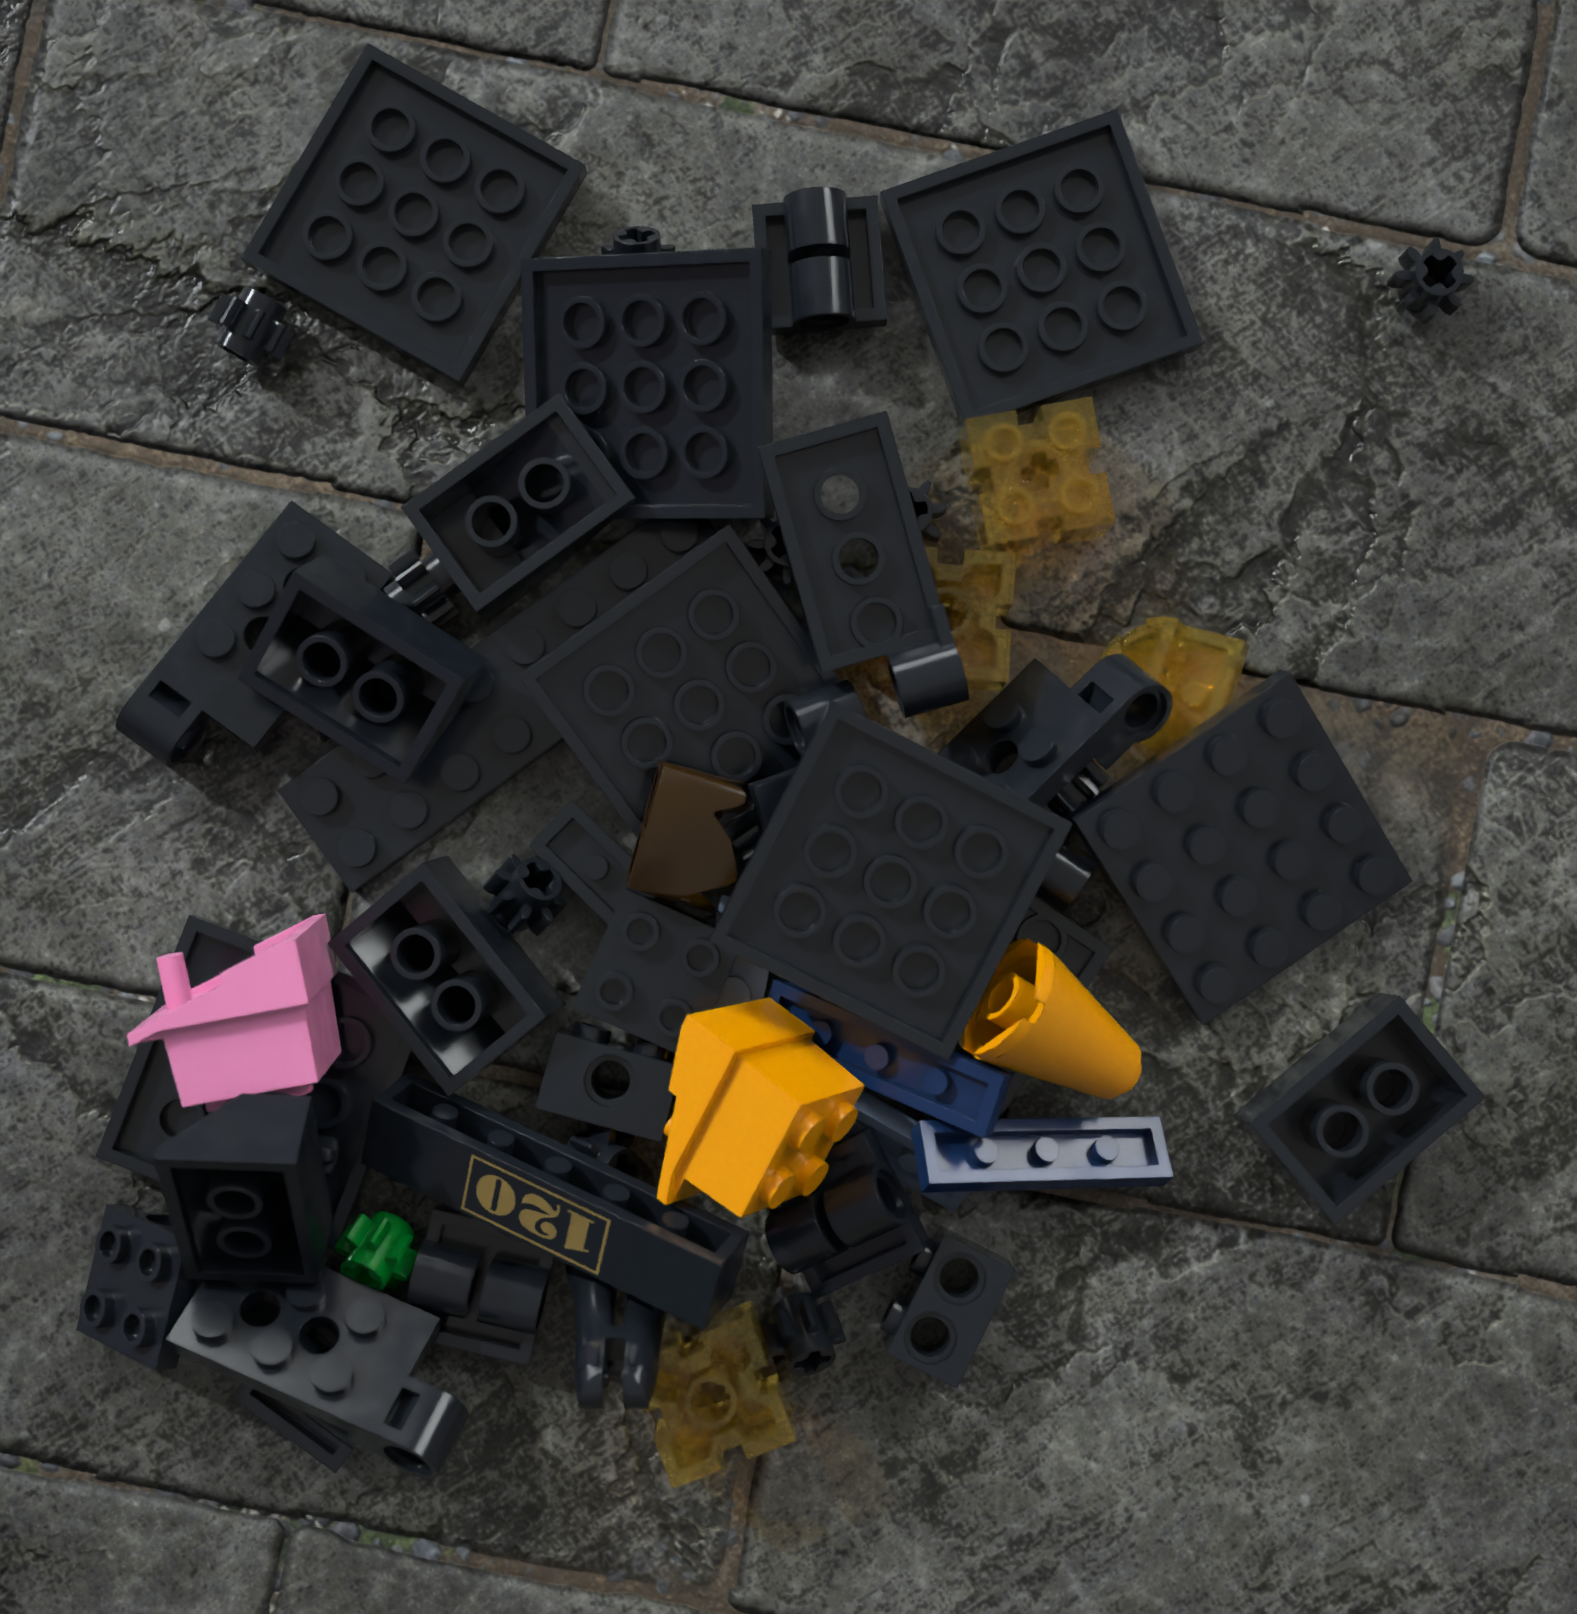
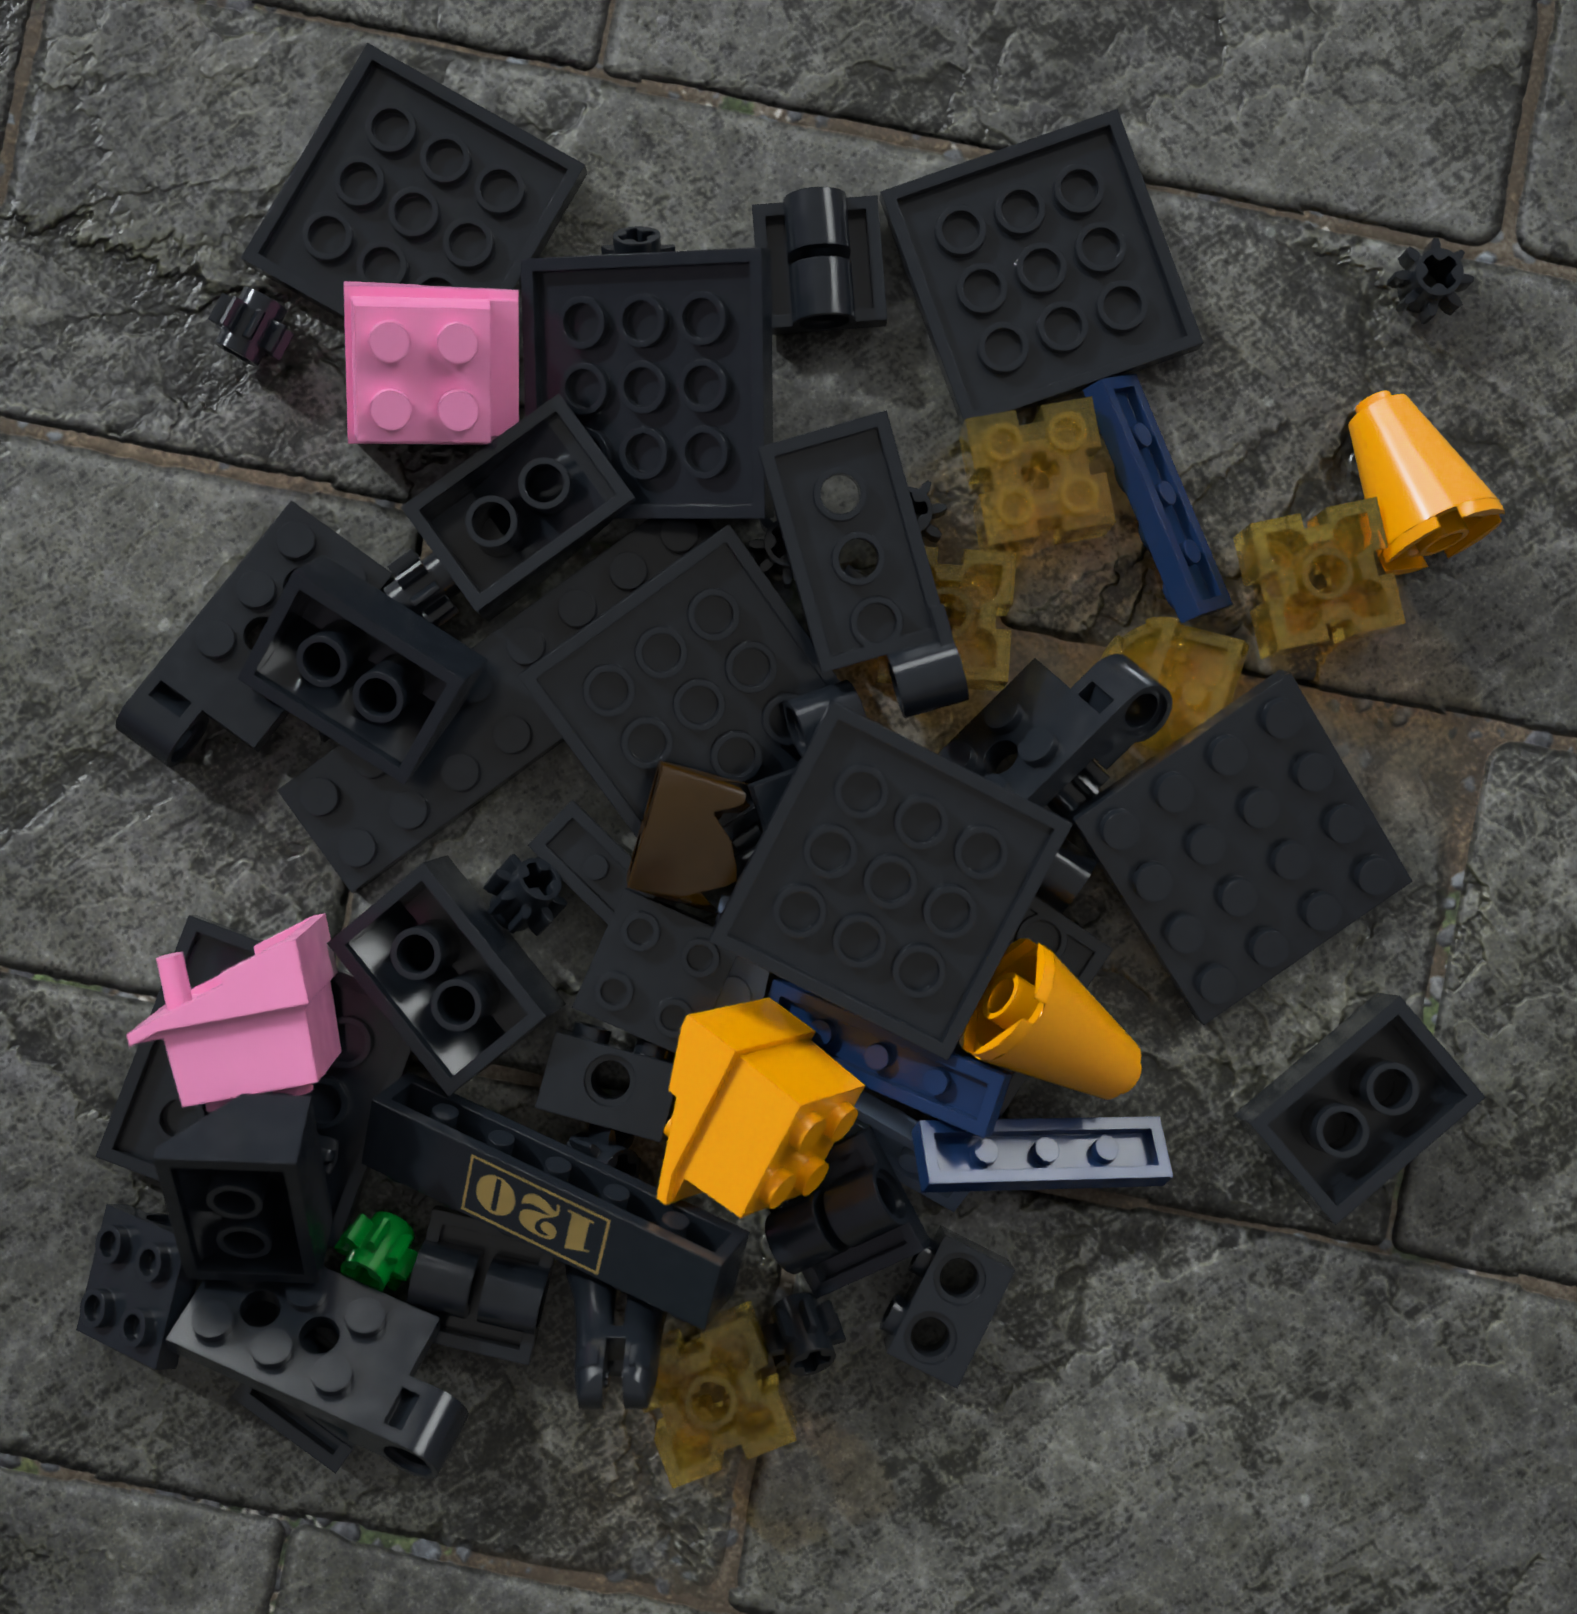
none -> bright pink piece [344,281,519,445]
none -> dark blue plate [1083,374,1233,624]
none -> clear yellow brick [1233,497,1406,660]
none -> light orange cone [1348,390,1505,575]

